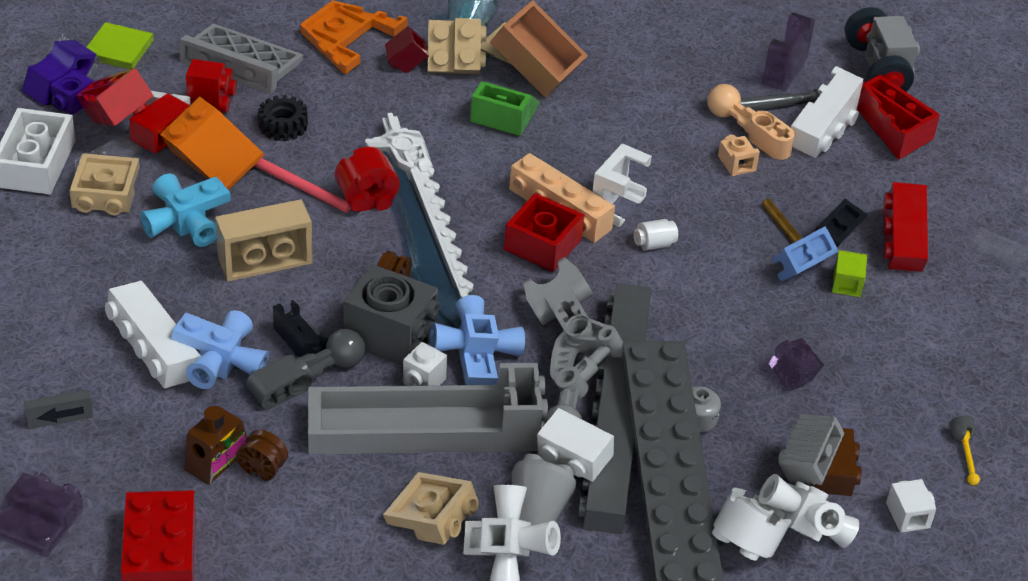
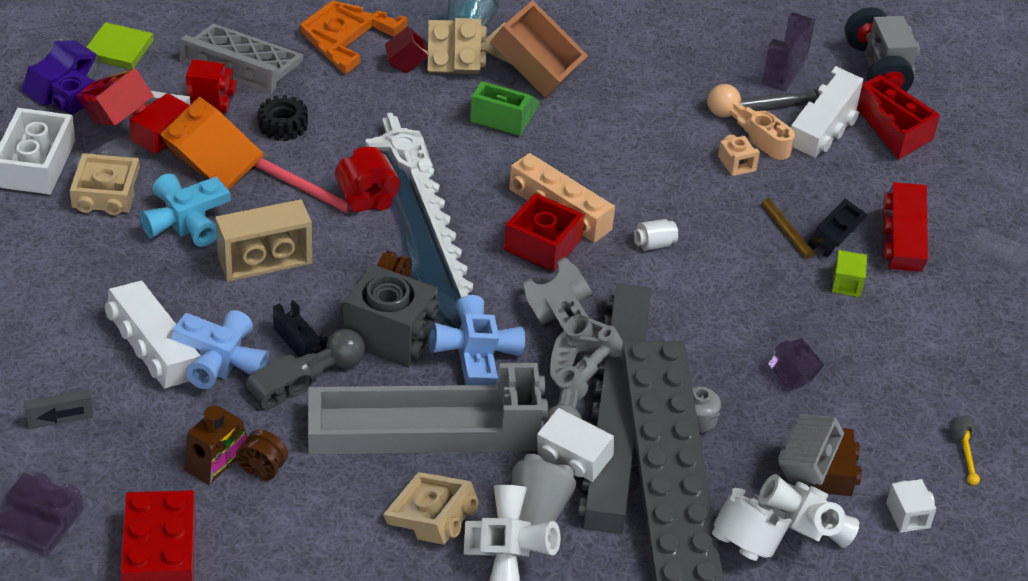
white brick [403,342,447,386] -> none
white panel [593,144,652,227] -> none
medium blue hinge [772,226,838,281] -> none

